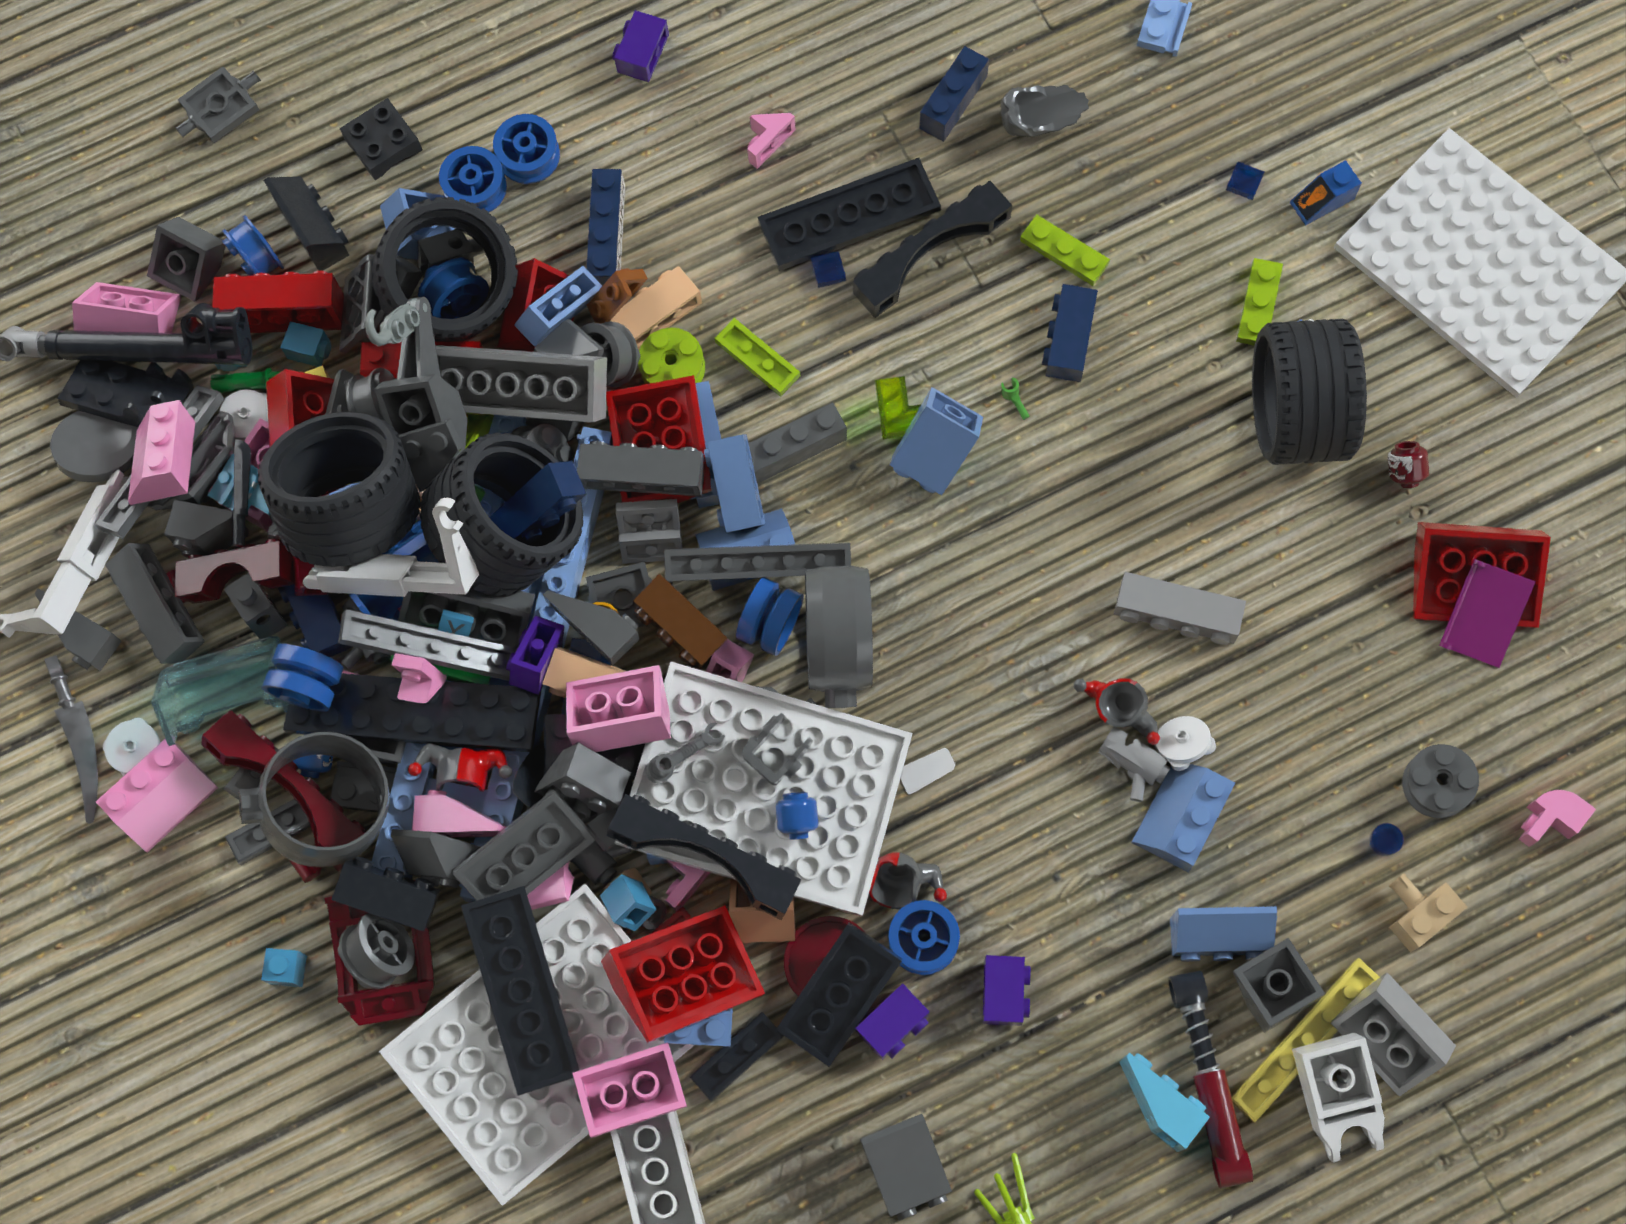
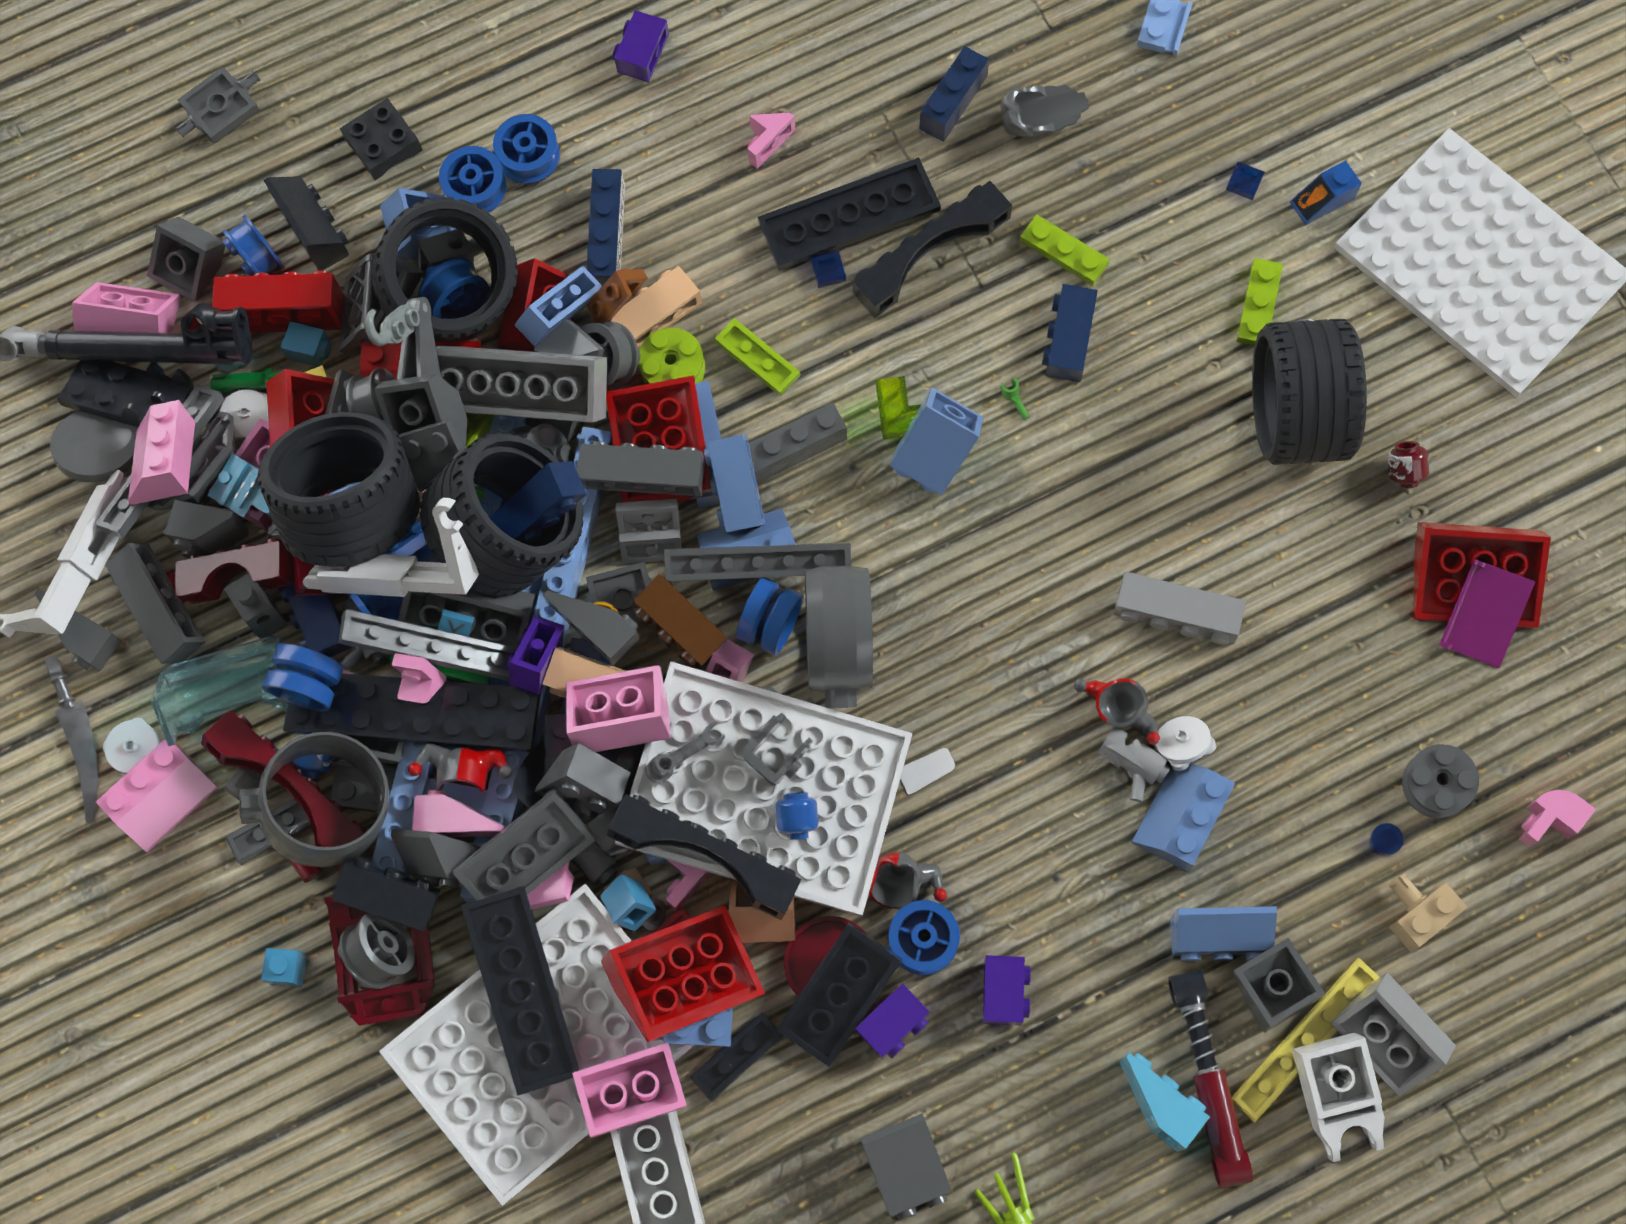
black piece [232,439,251,547] -> none

